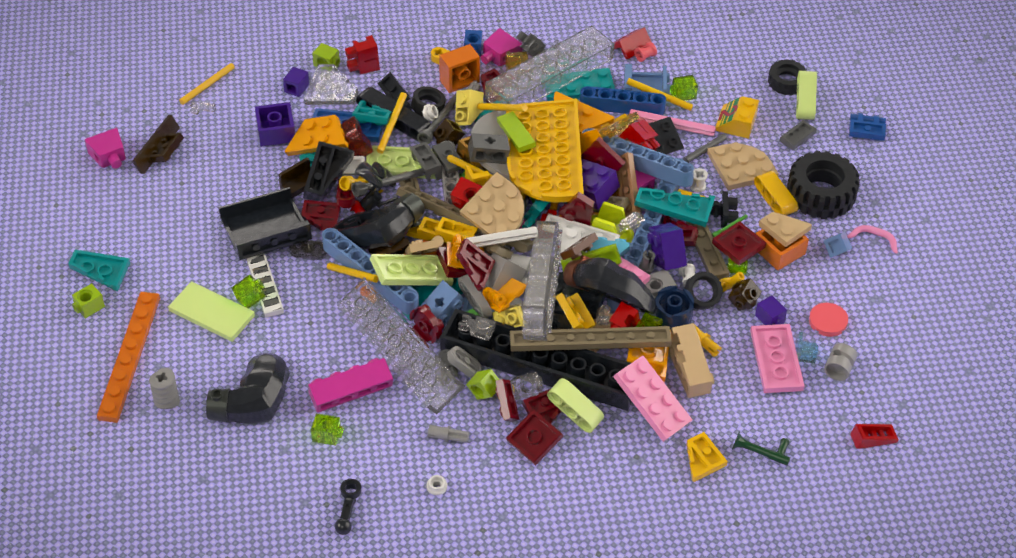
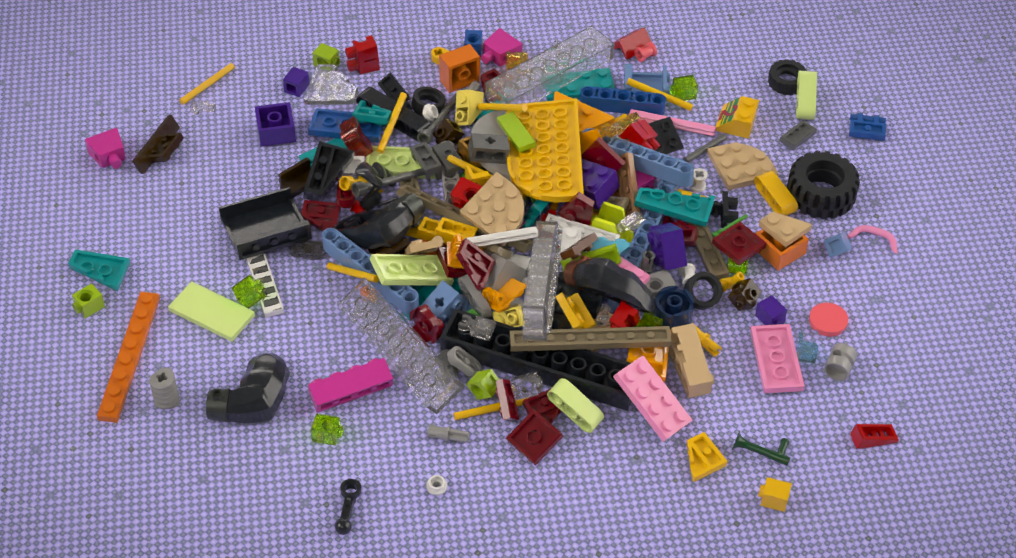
light orange wing [285,115,348,156] -> none
dark grey gear [516,31,550,61] -> none
none -> yellow bar [453,395,532,421]
none -> yellow brick [758,477,792,512]

